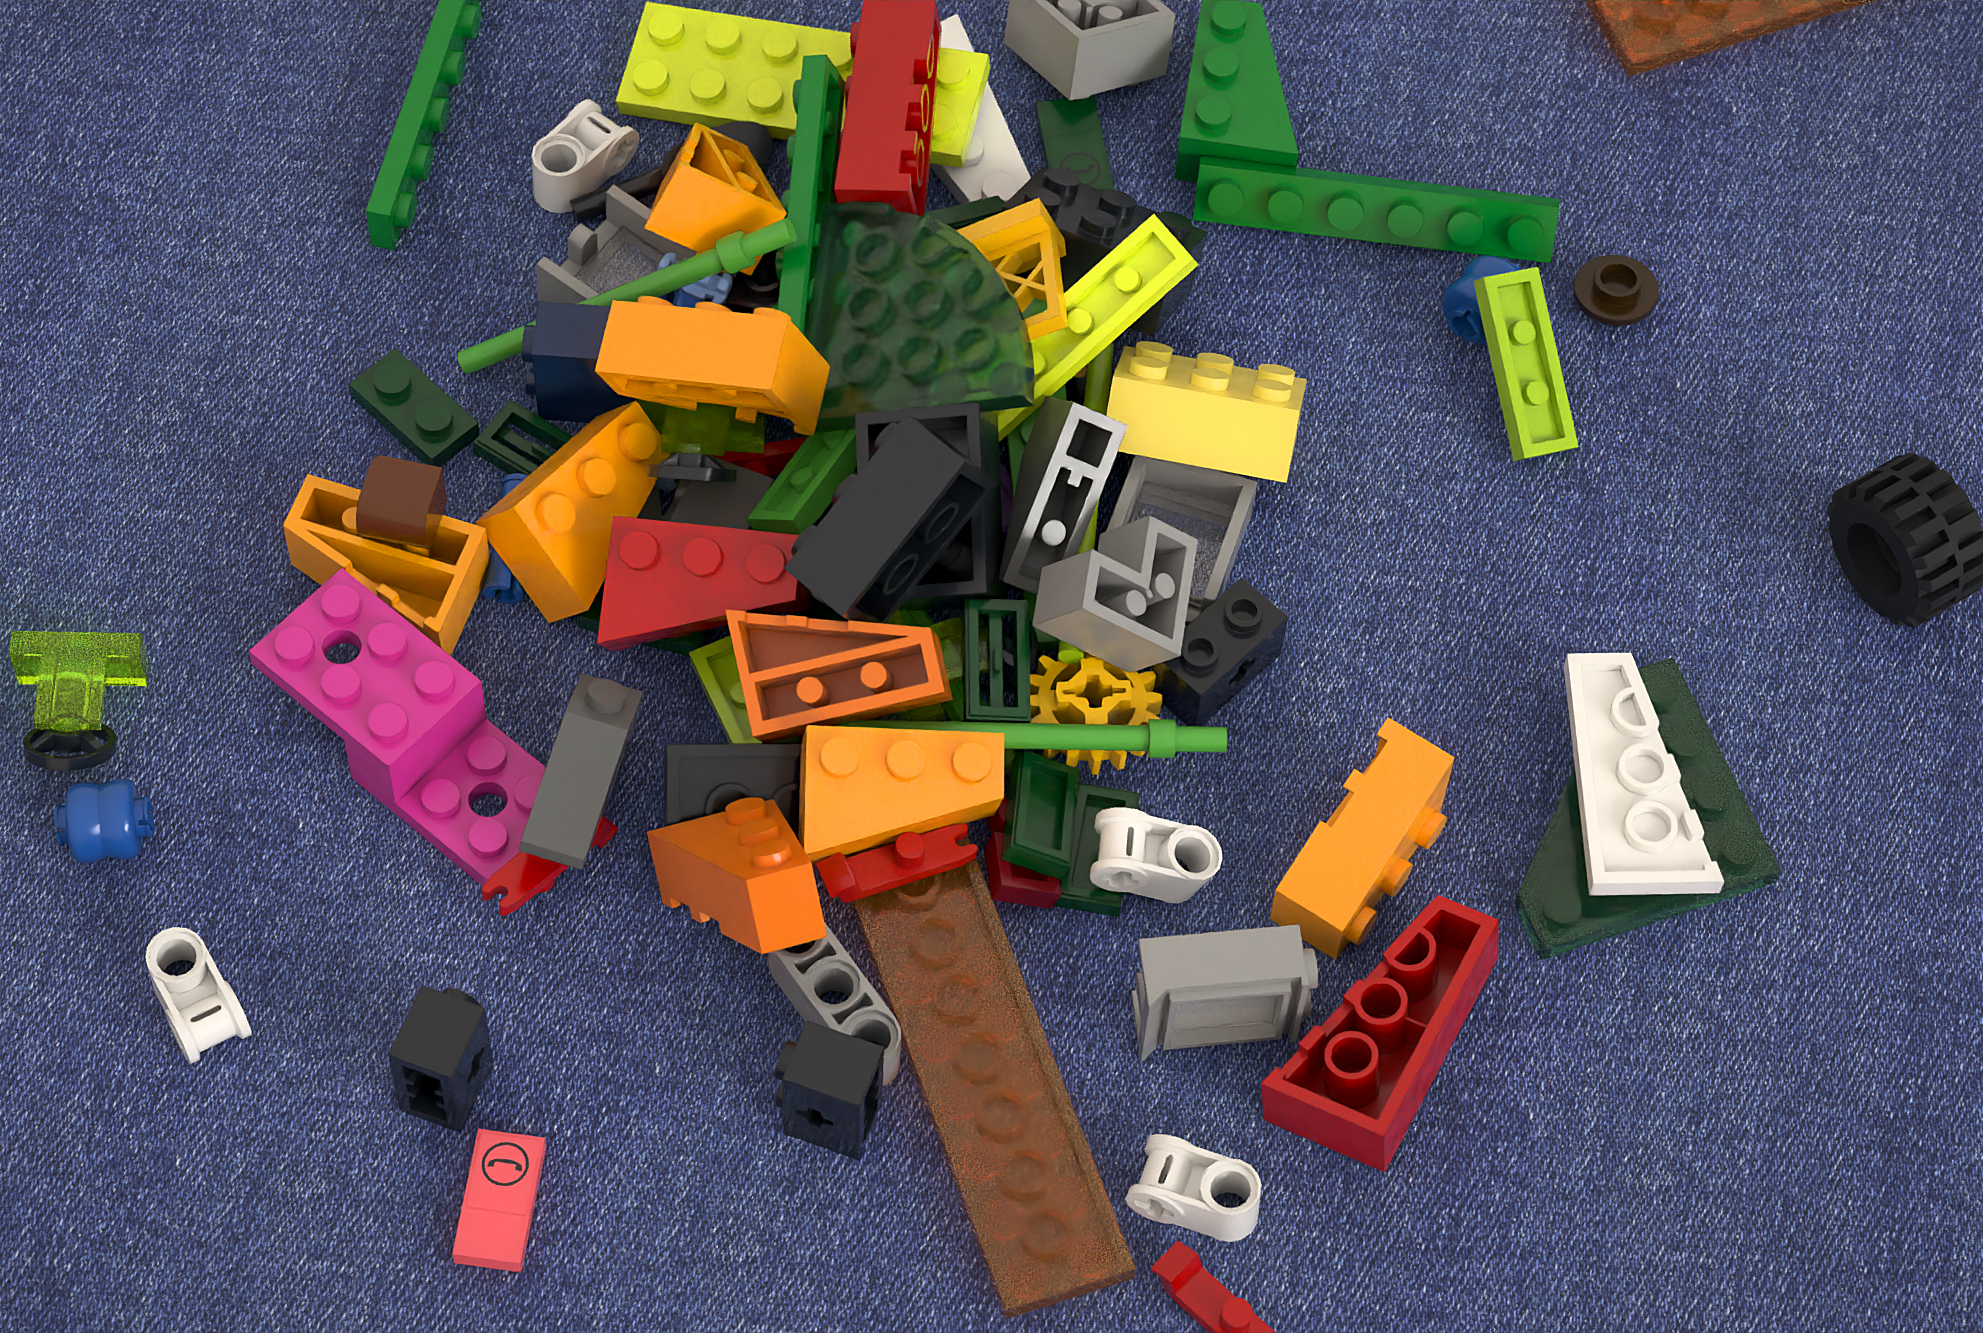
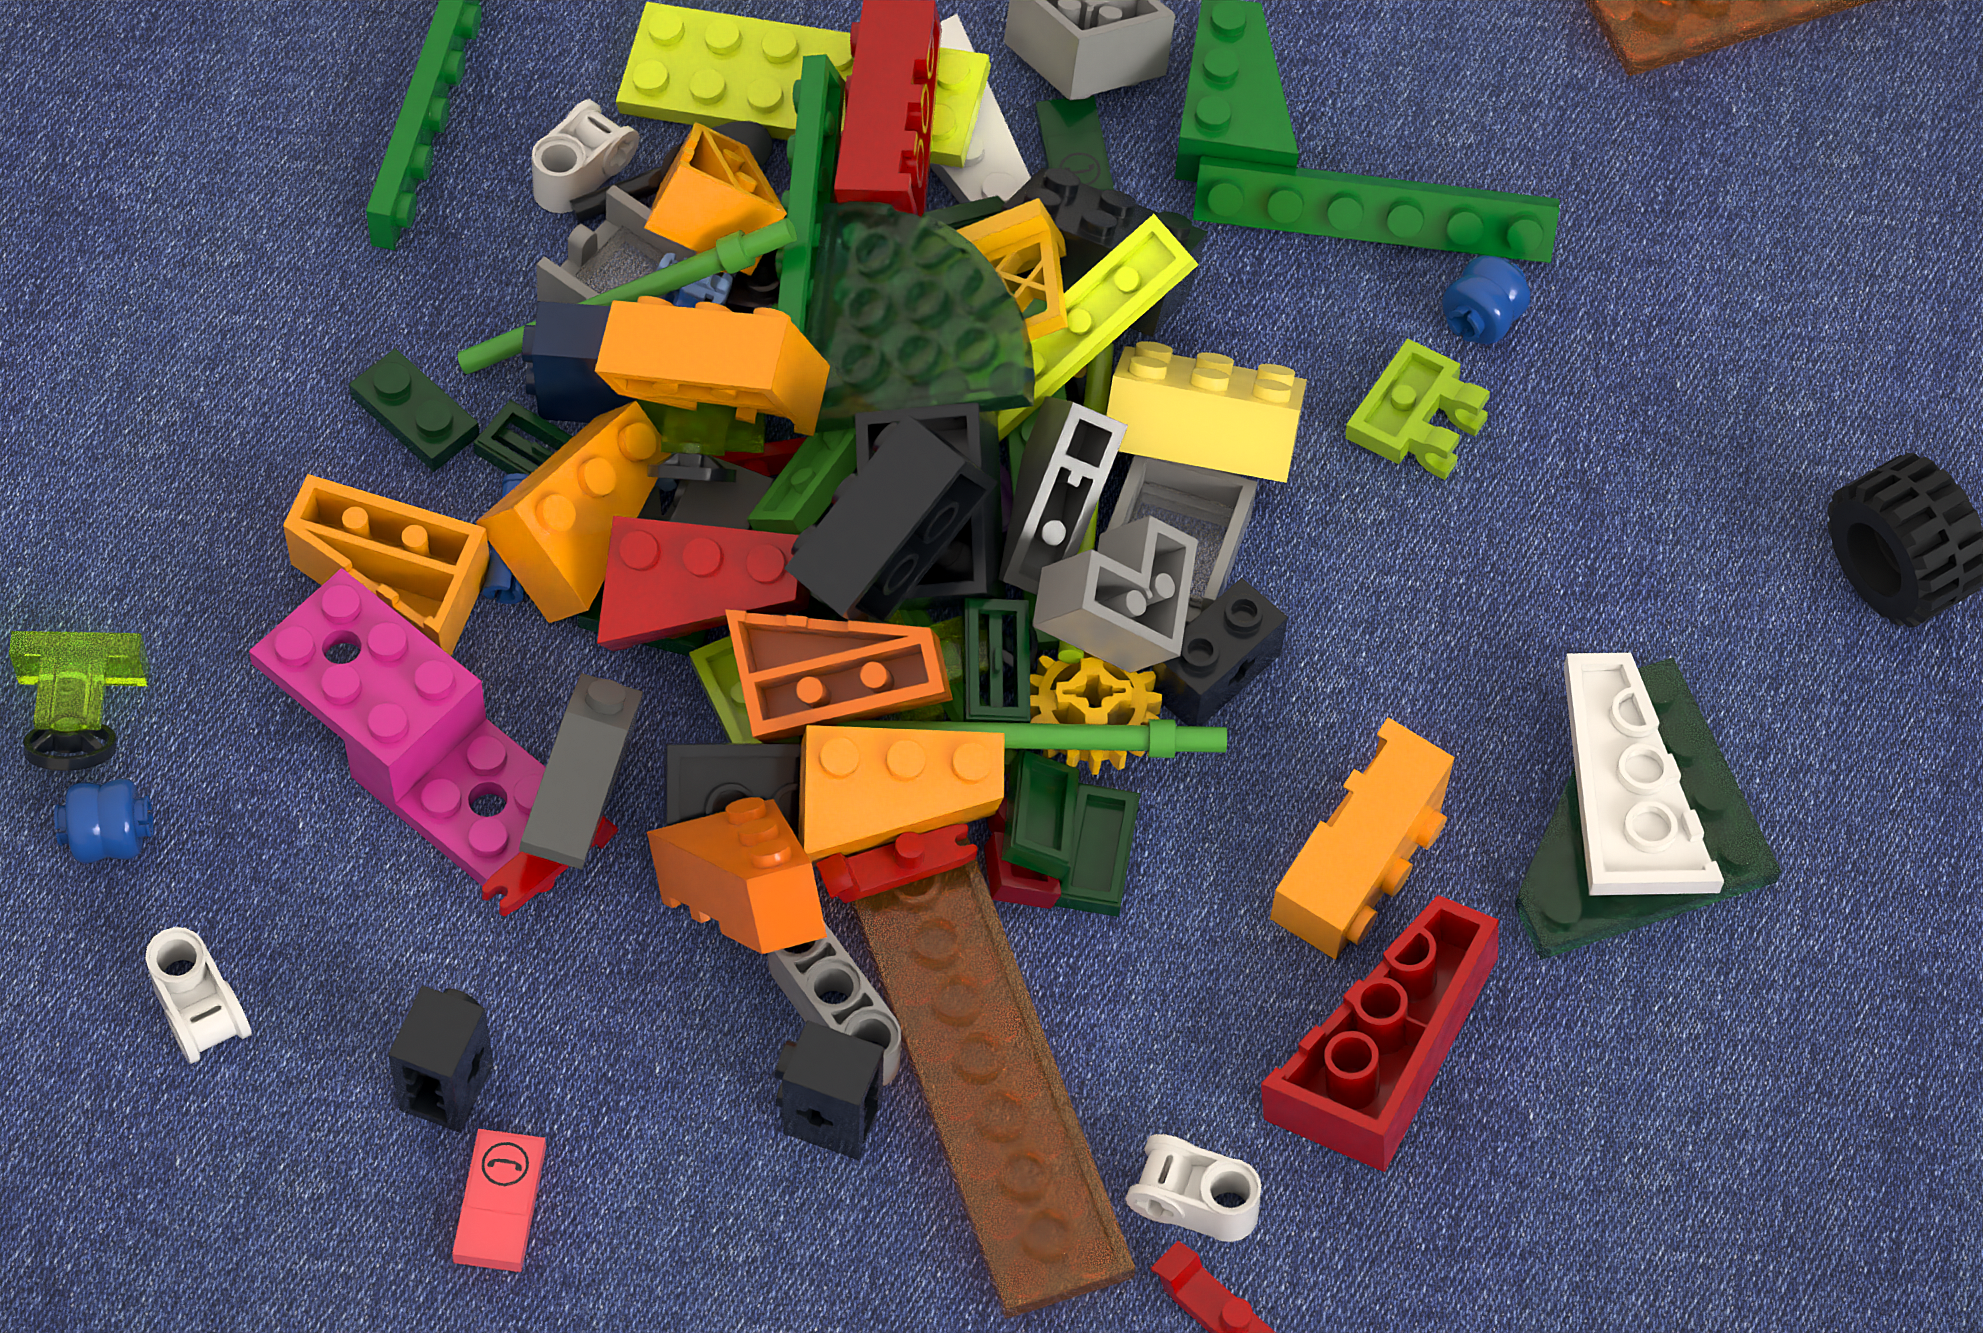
reddish brown piece [356,455,447,550] -> none
white piece [1090,807,1222,904] -> none
light grey window [1131,924,1318,1063] -> none
lime plate [1473,267,1579,461] -> none
dark brown piece [1573,255,1659,326] -> none
none -> lime plate [1345,338,1490,480]

